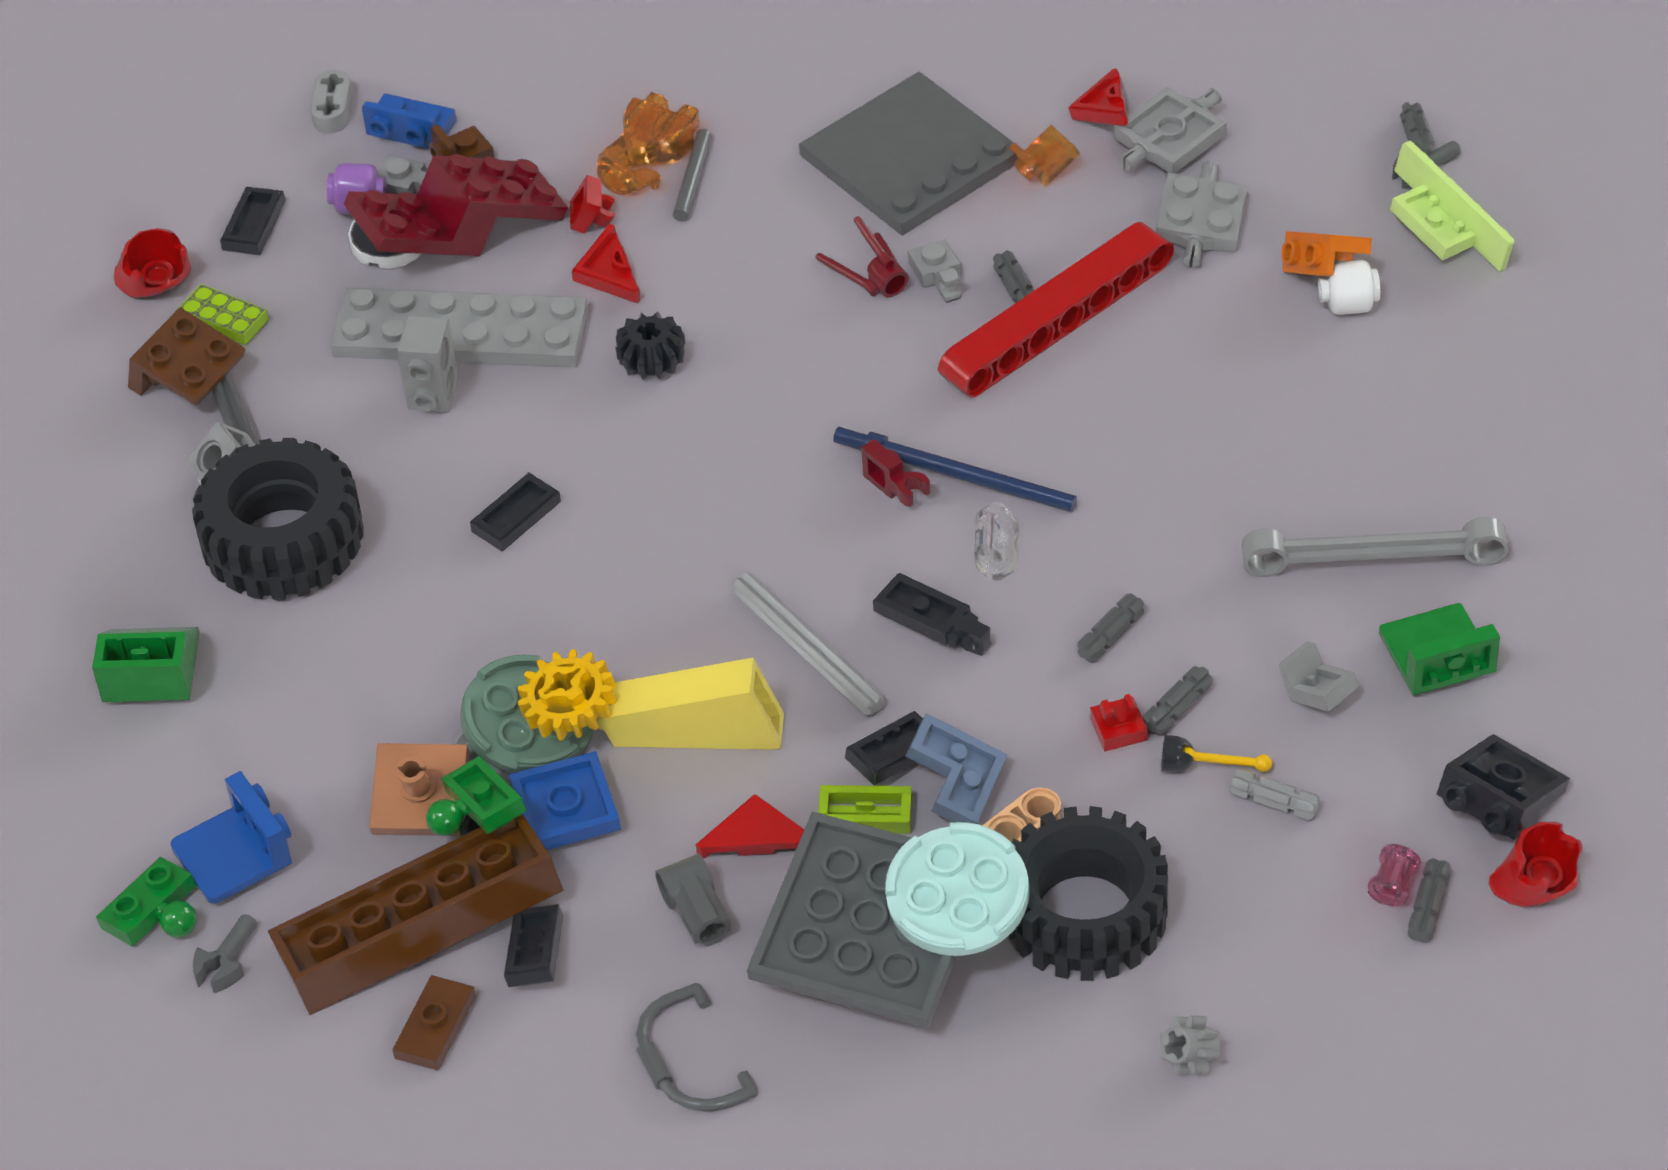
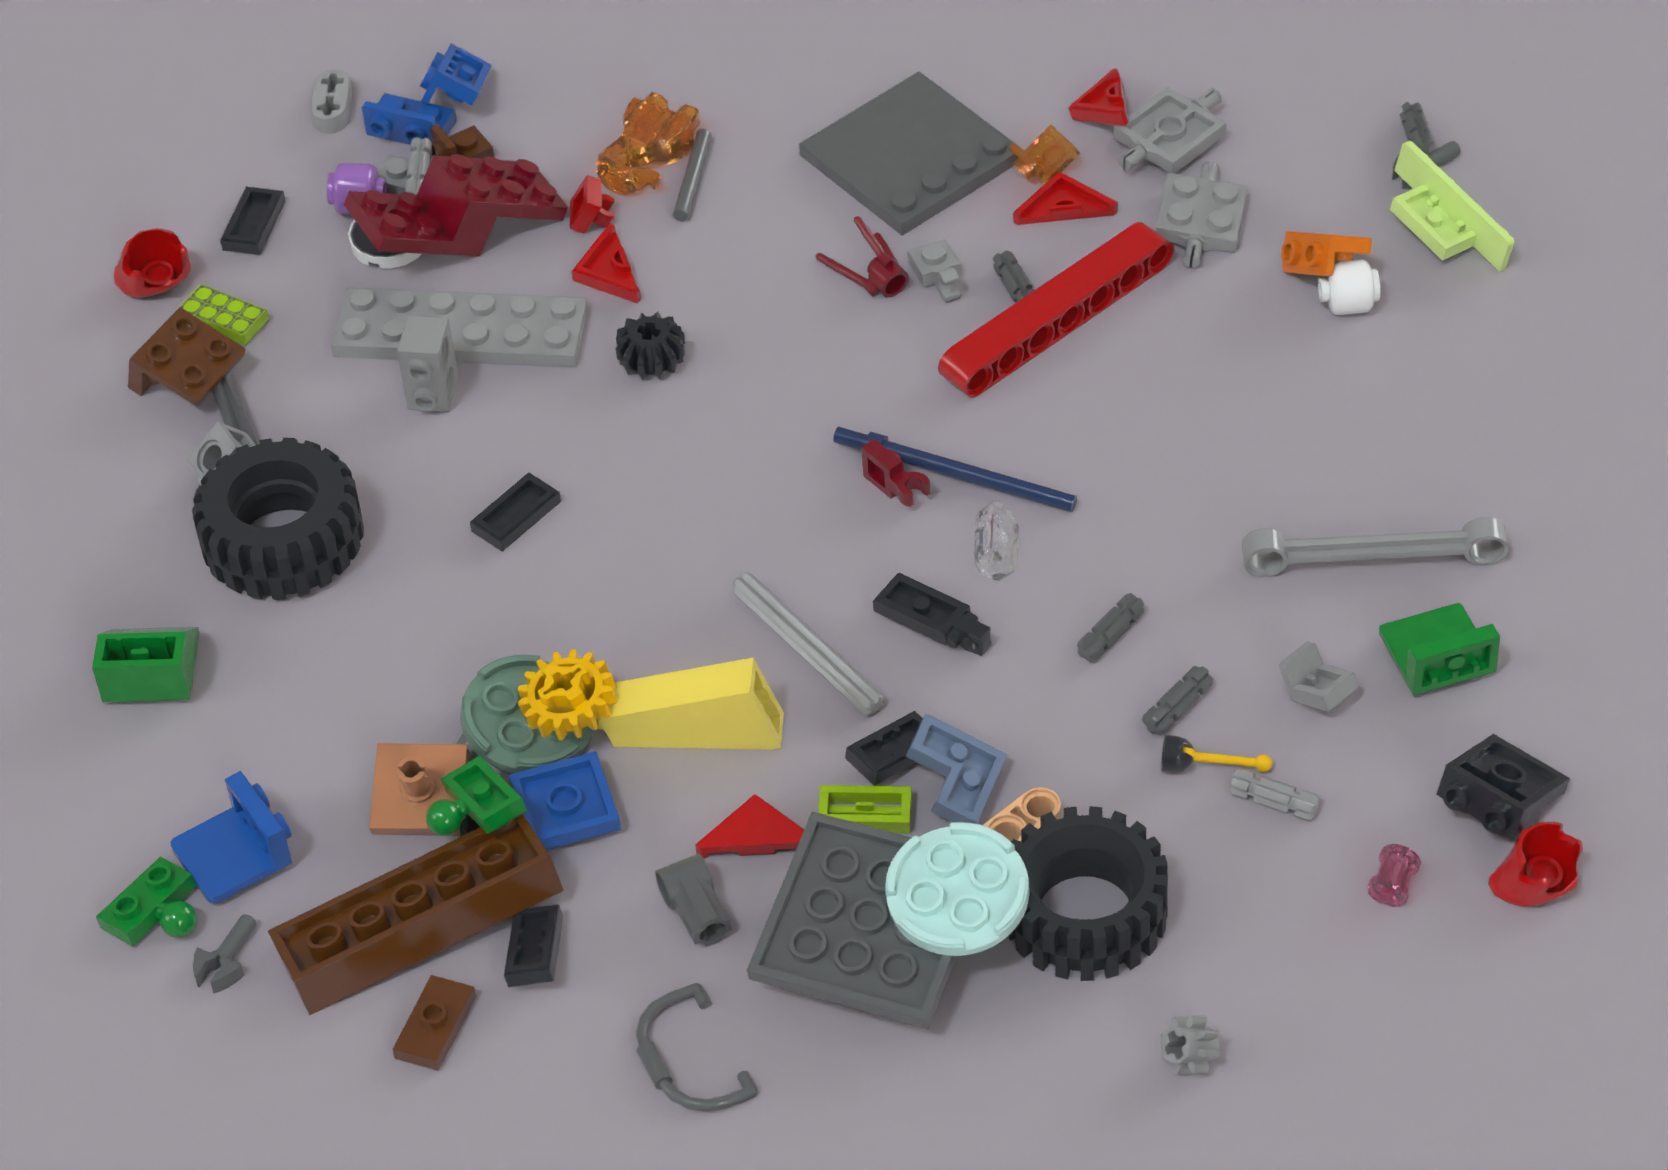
red tile [1090,694,1147,752] -> none
dark grey axle [1407,858,1451,943] -> none
none -> light grey axle [405,137,432,195]
none -> blue bracket [420,43,492,106]
none -> red tile [1013,171,1118,225]

